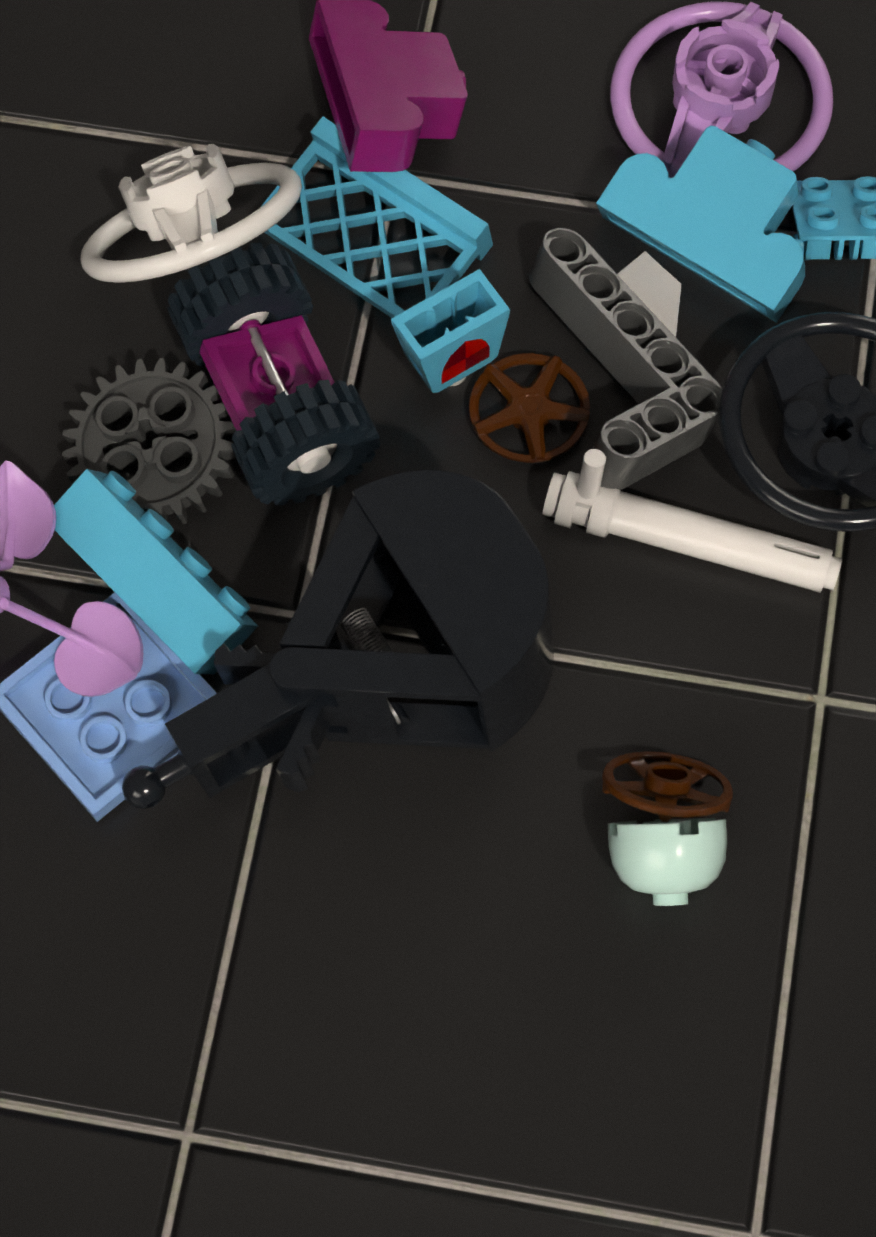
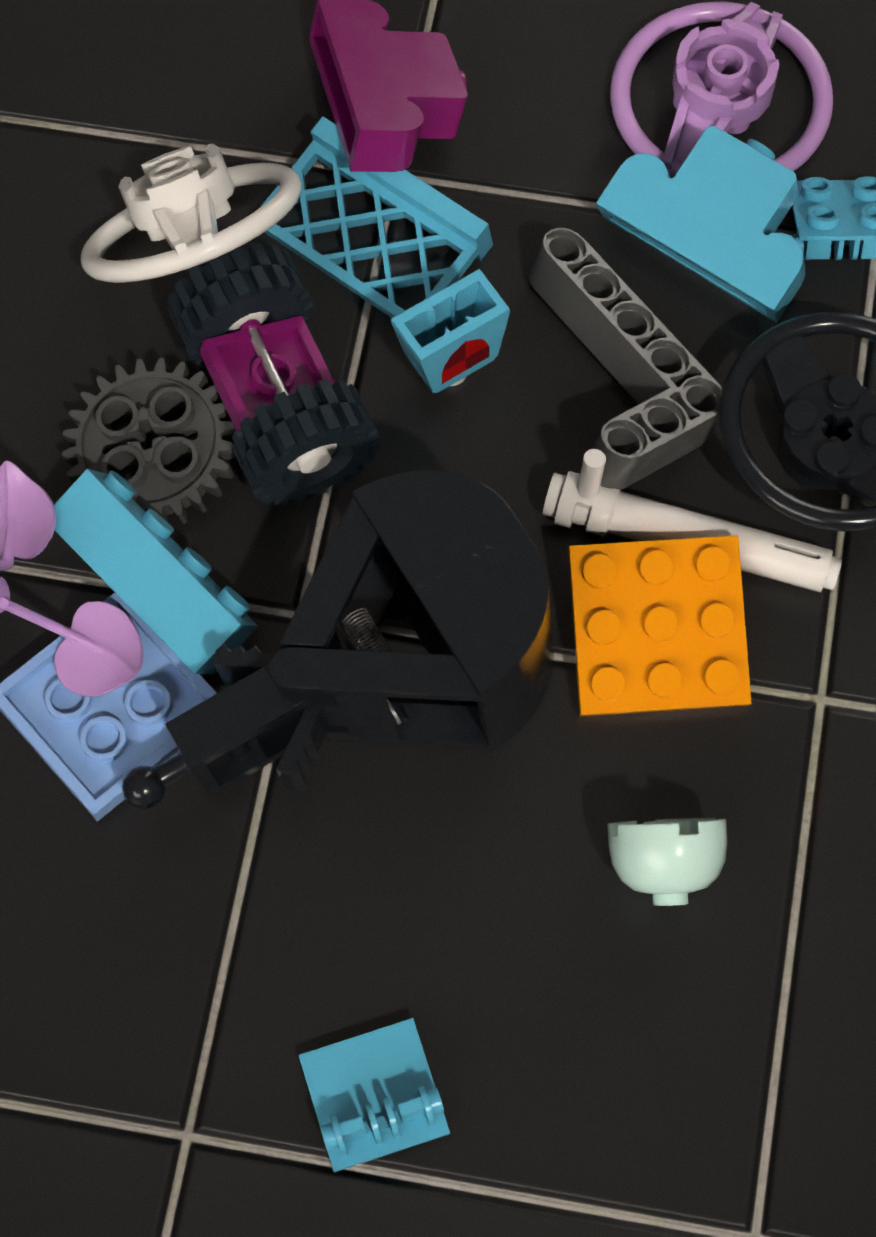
reddish brown wheel [469,353,590,463] -> none
reddish brown wheel [602,751,733,822] -> none
white sticker [617,251,682,337] -> none
none -> medium azure hinge [299,1018,450,1173]
none -> light orange plate [568,535,752,716]

